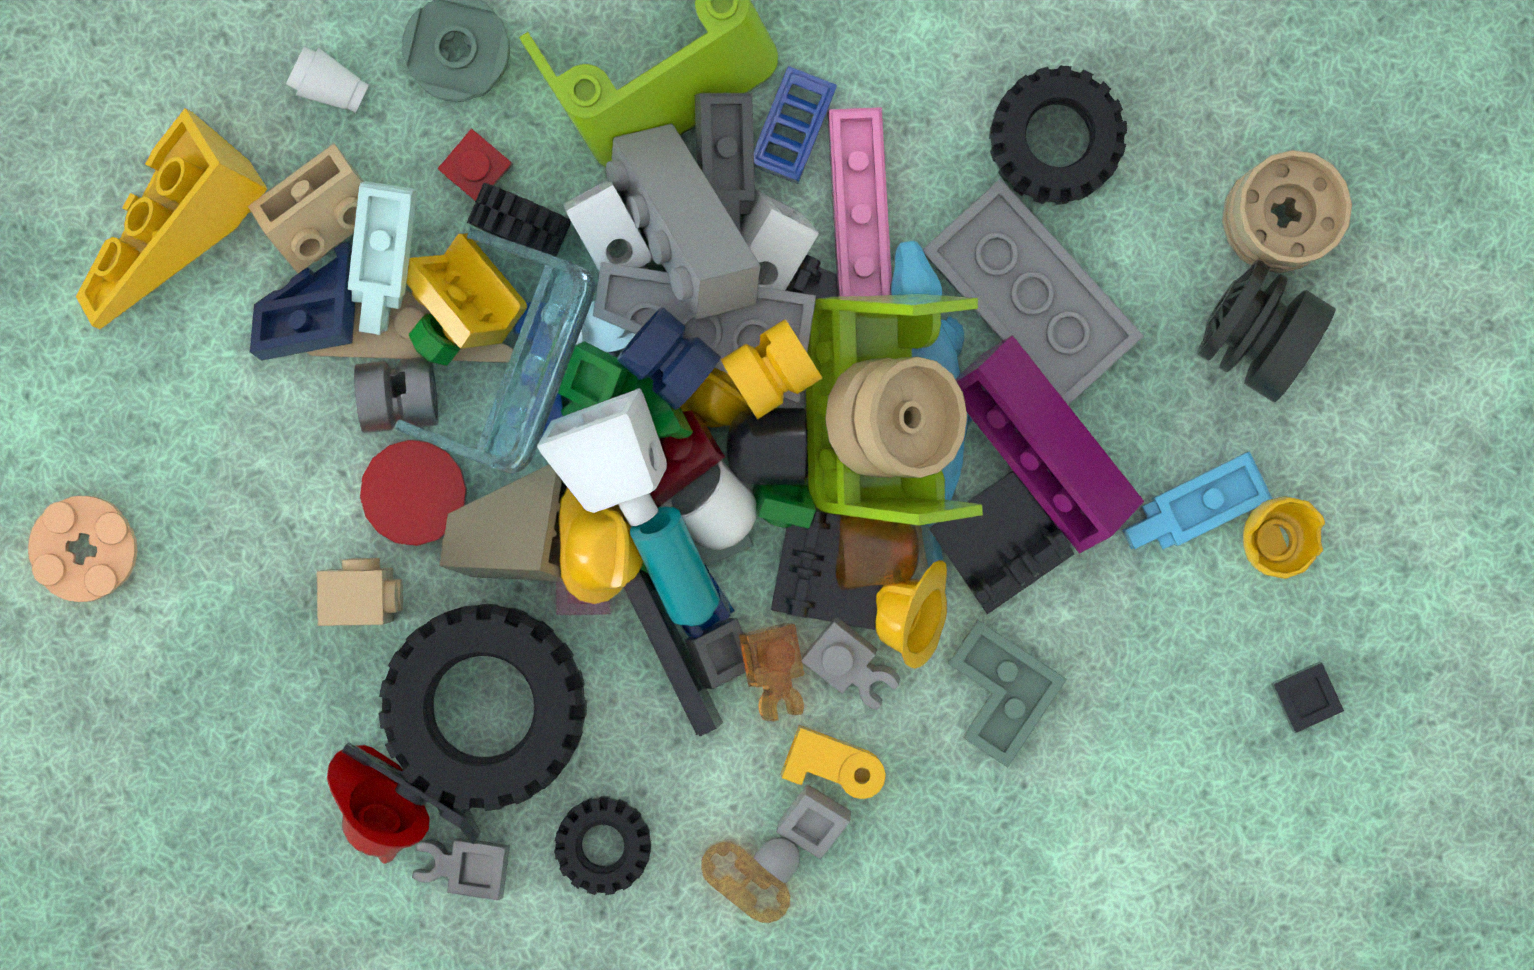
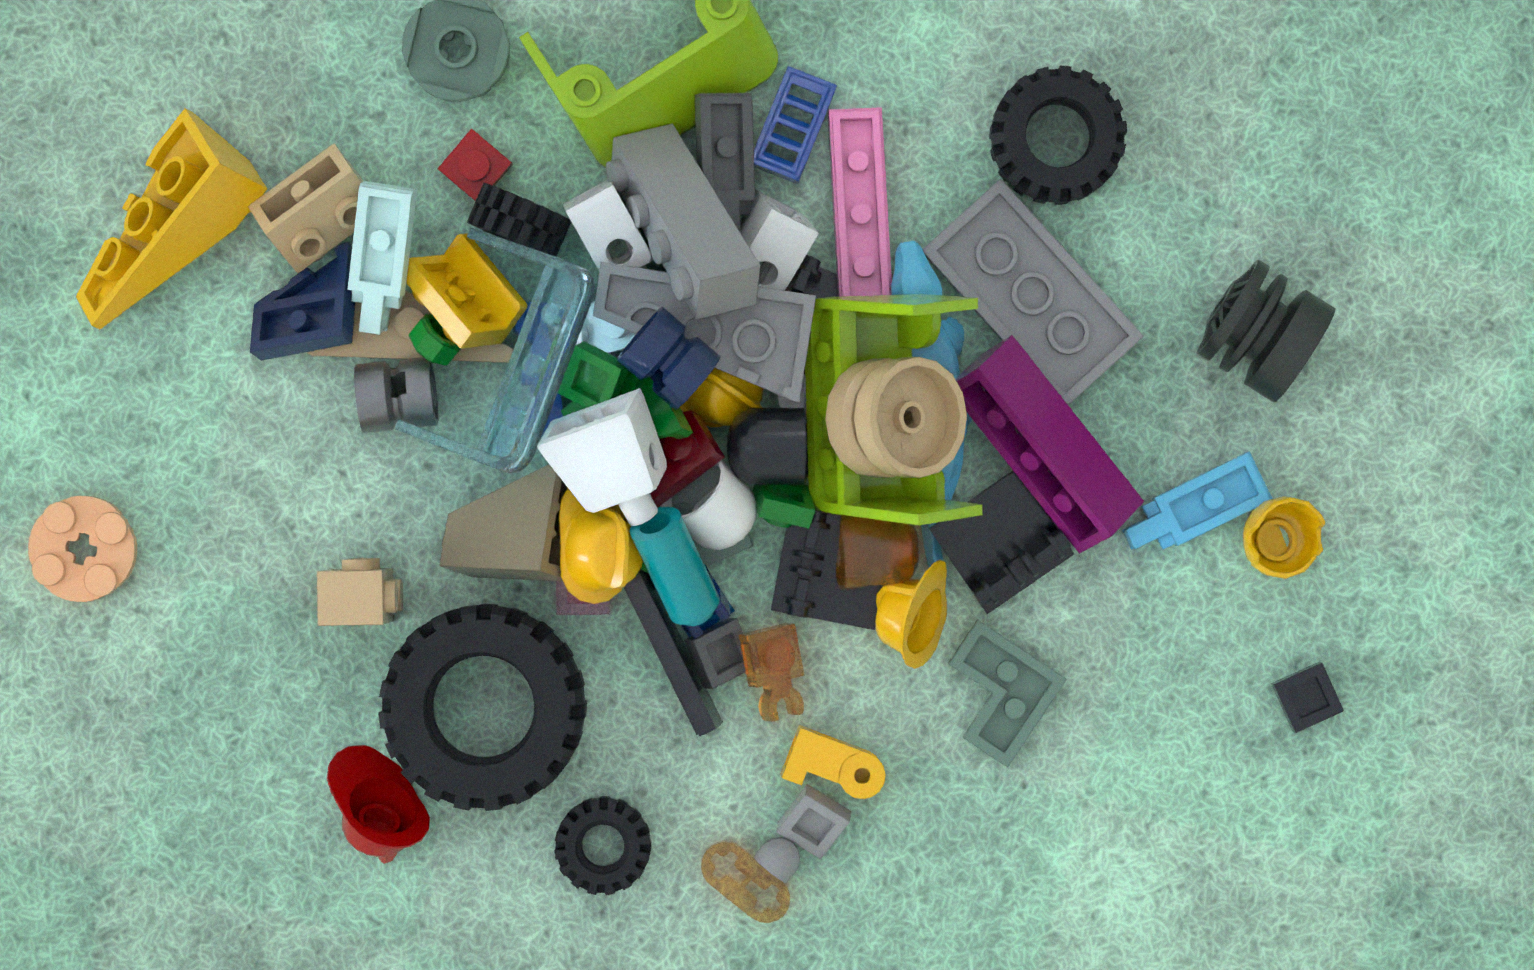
white cone [286,46,369,113] -> none
black piece [342,742,481,845] -> none
red tile [360,440,467,546] -> none
plate [412,838,510,900] -> none
yellow wheel [720,319,823,419] -> none
light grey plate [801,616,900,710] -> none
tan wheel [1222,150,1352,274] -> none

